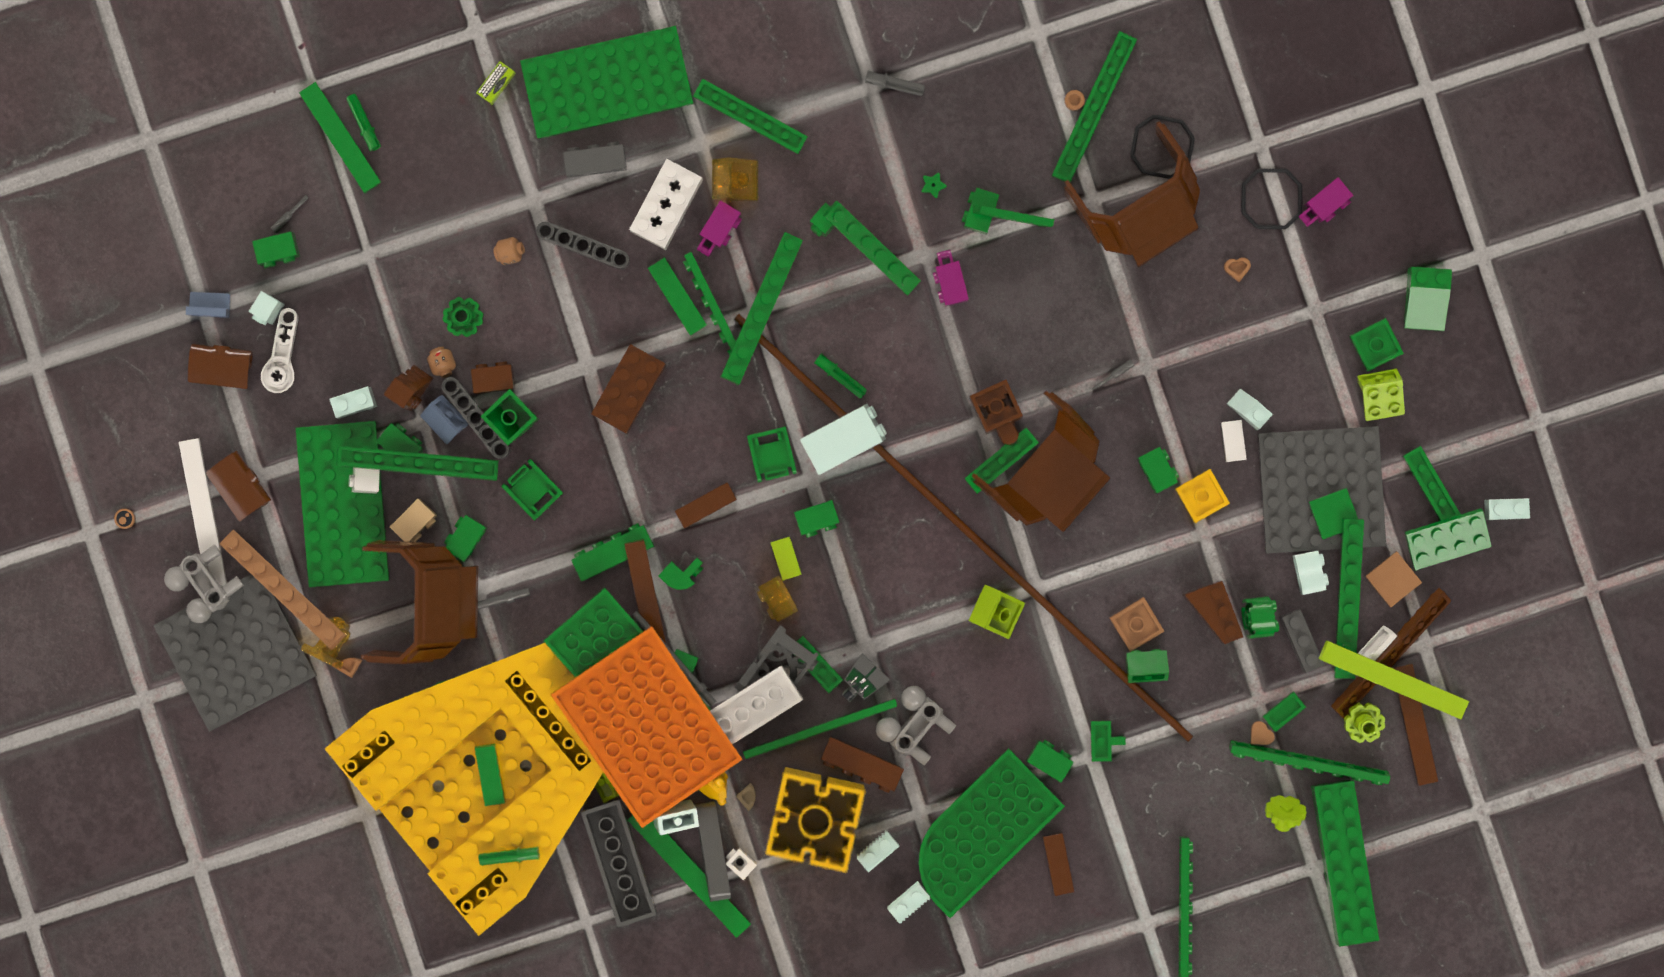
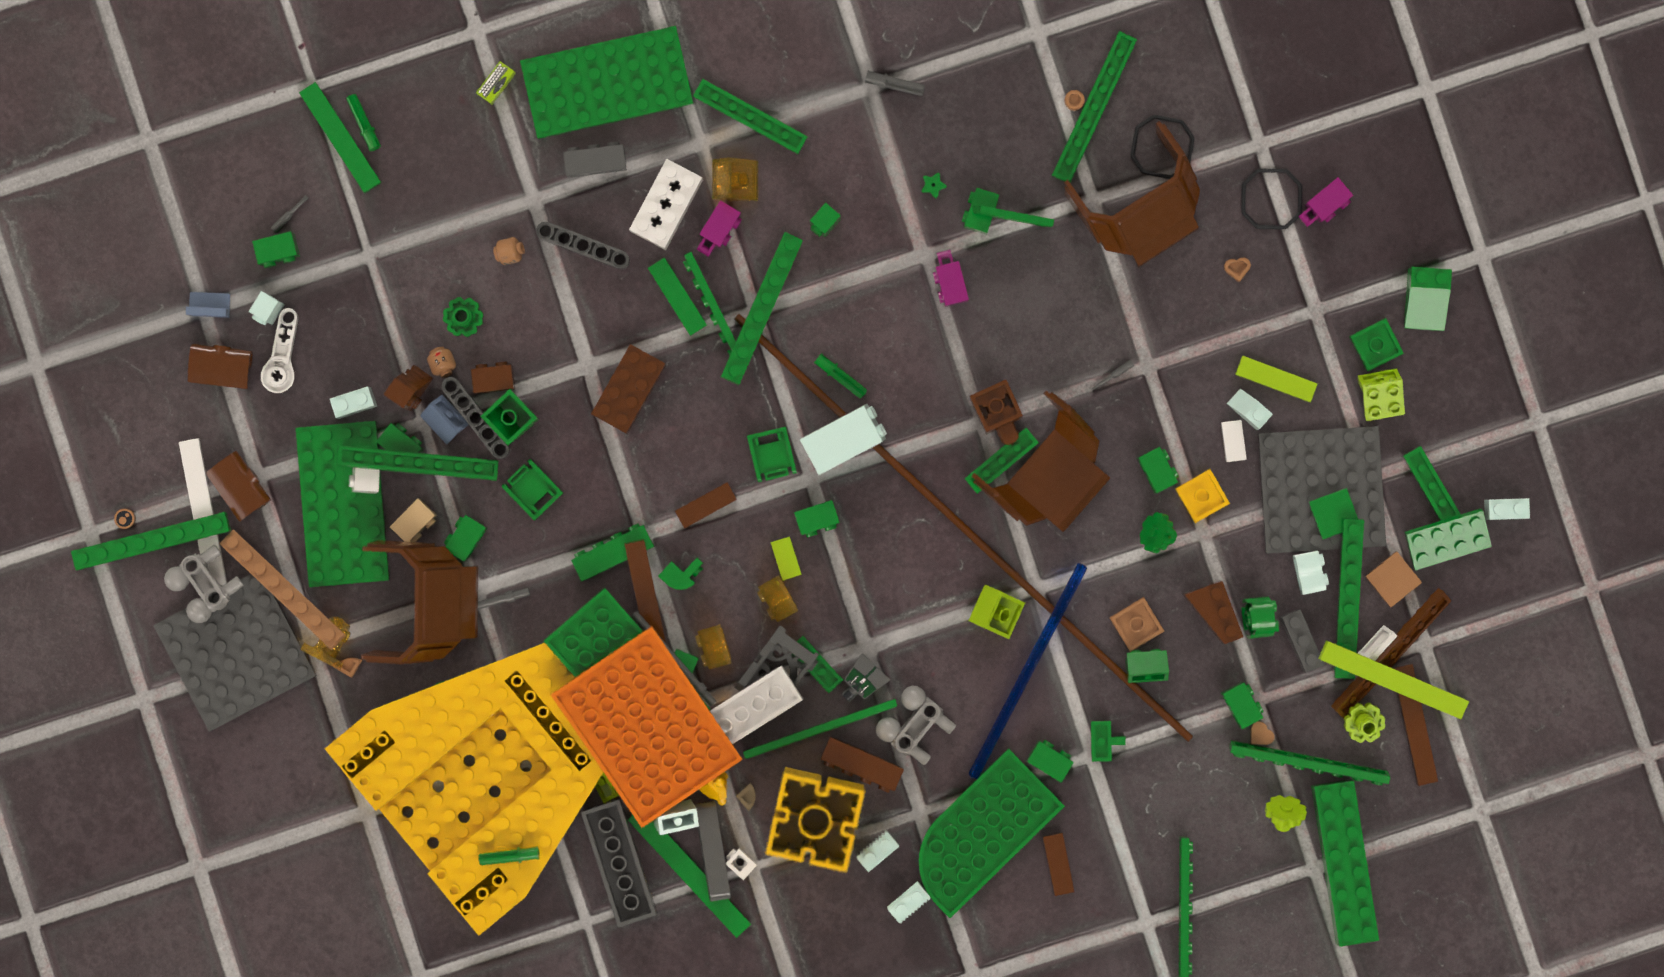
green tile [475,744,506,806] -> none
green plate [823,201,921,295] -> none
green tile [1262,691,1306,732] -> none
none -> green plate [71,512,231,571]
none -> clear yellow slope [695,624,732,670]
none -> clear blue axle [969,563,1087,779]
none -> green plant [1140,512,1177,554]
none -> green brick [1221,682,1264,729]
none -> lime tile [1235,356,1317,403]

